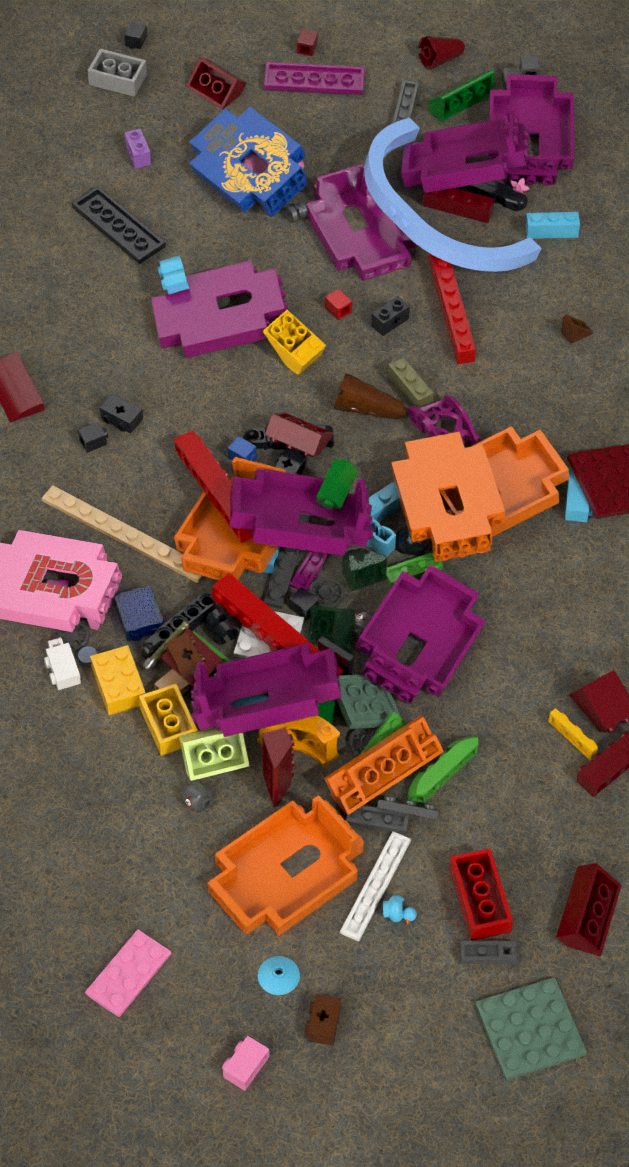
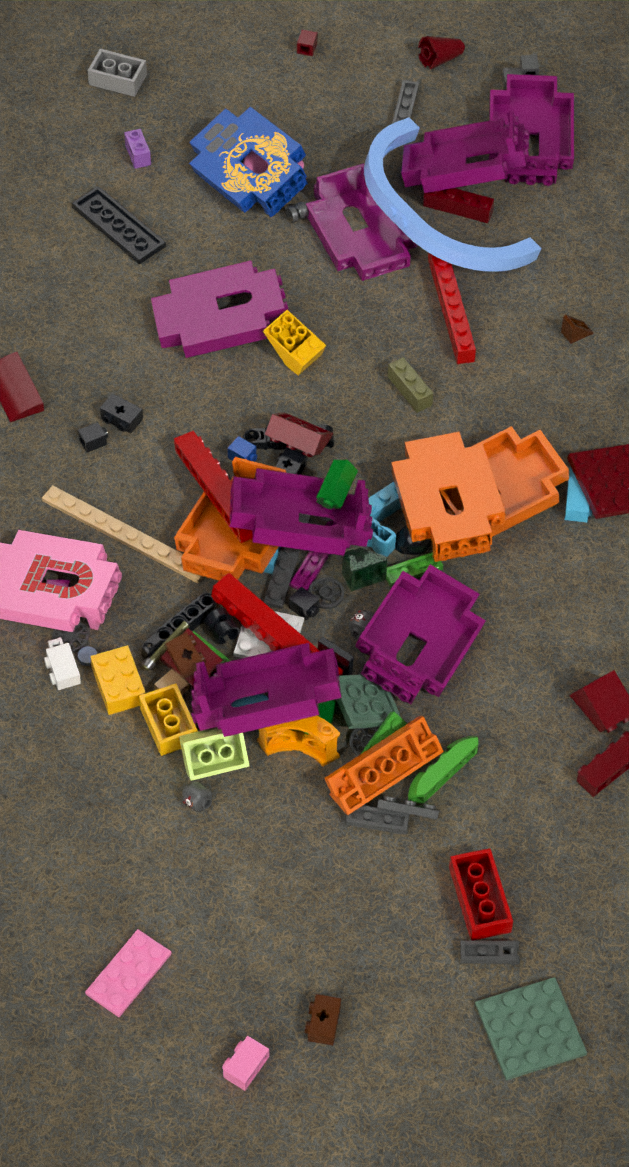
clear blue brick [114,585,164,641] -> none
black brick [125,22,147,49] -> none
medium azure brick [157,255,189,294] -> none
dark red slope [185,57,246,110] -> none
orange panel [208,795,364,936] -> none
medium azure dish [258,956,300,995] -> none
dark red slope [262,727,294,807] -> none
magenta plate [264,62,365,95] -> none
clear green slope [308,605,355,649] -> none
red brick [325,289,352,320] -> none
reddish brown cone [334,373,407,419] -> none
white tile [340,831,411,941] -> none
black brick [371,296,410,336] -> none
medium azure animal [383,895,417,924] -> none
magenta fence [408,394,481,446] -> none
green slope [429,70,495,122] -> none
black piece [456,180,528,211] -> none
bright pink plant [511,178,530,193] -> none
medium azure brick [525,212,580,239] -> none
yellow plate [548,708,598,761] -> none
dark red slope [556,863,622,957] -> none

